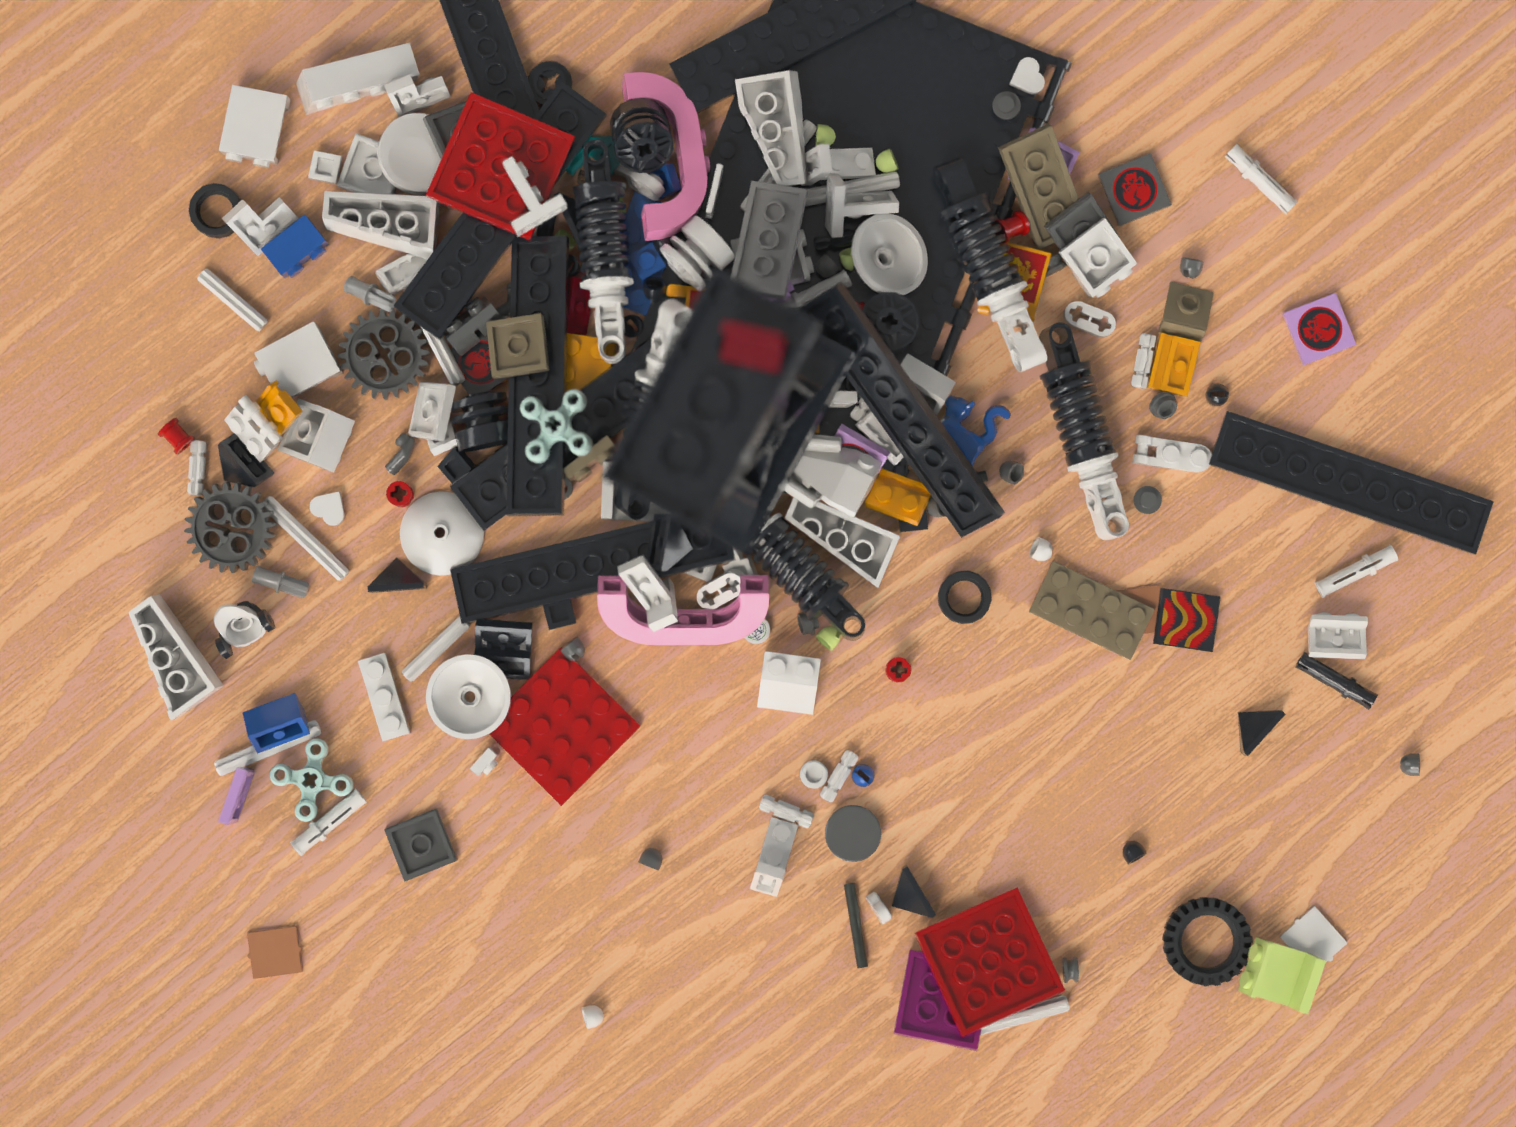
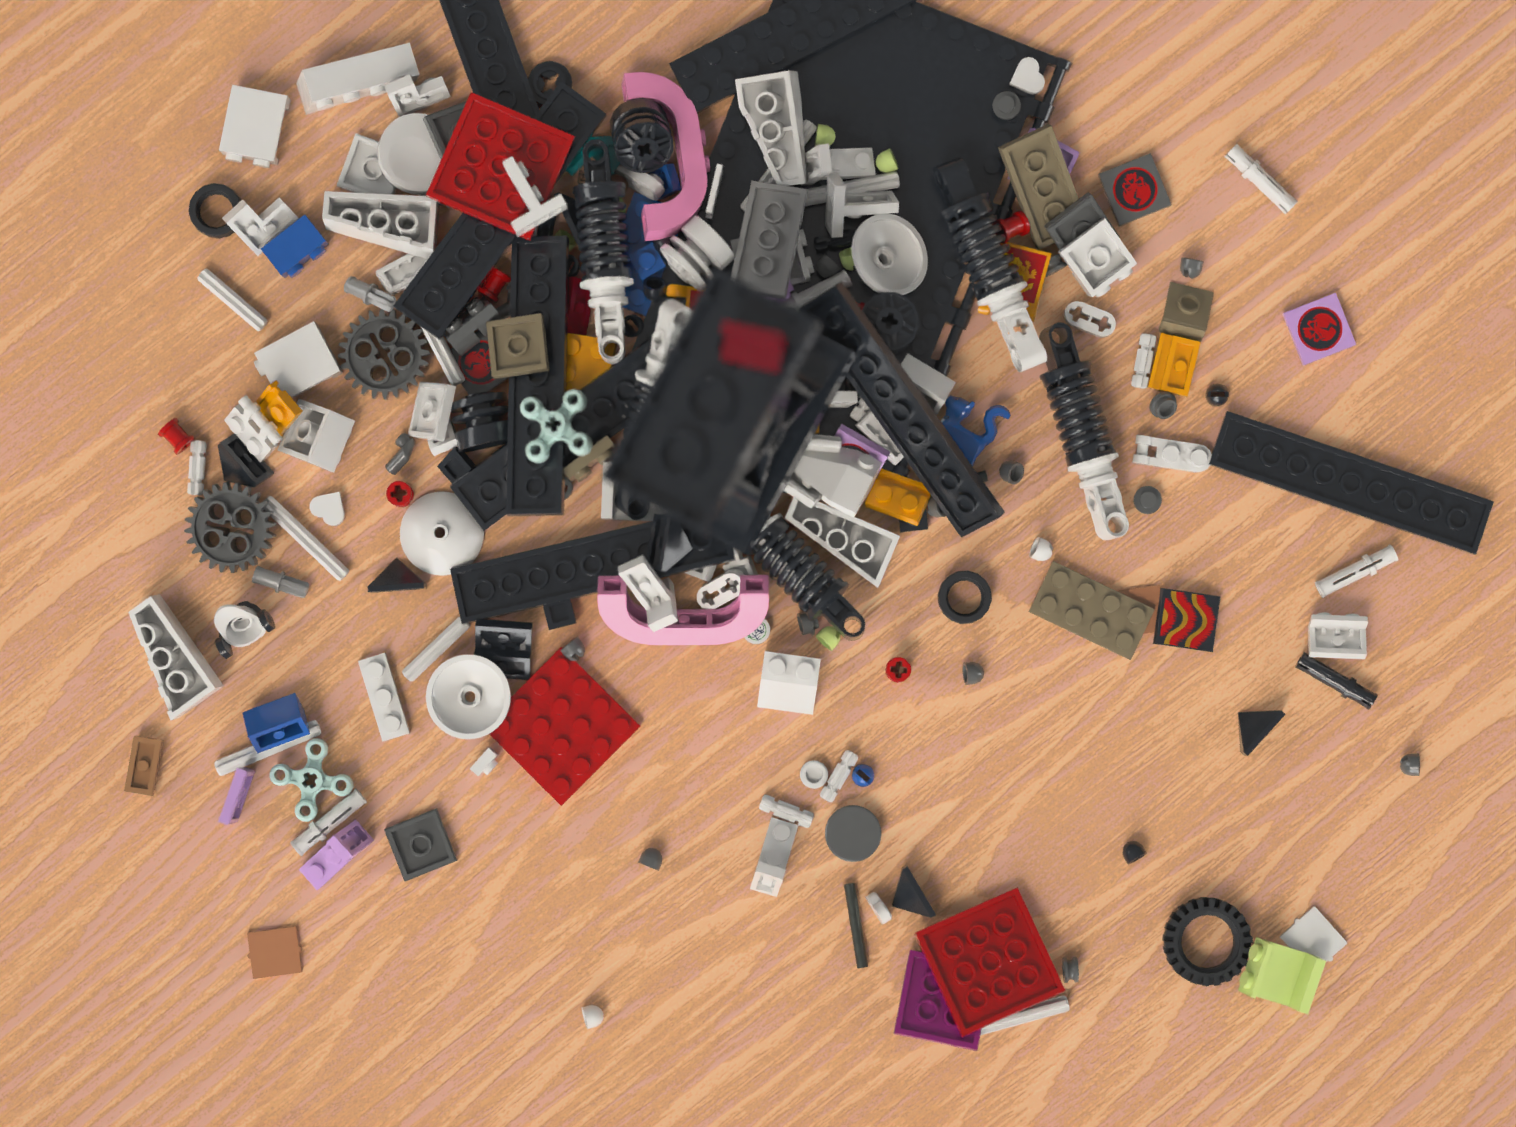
white plate [308,150,342,185] -> none
none -> medium nougat plate [124,736,163,796]
none -> lavender bracket [299,819,374,890]
none -> red bush [477,268,511,303]
none -> dark grey hinge [962,662,984,685]

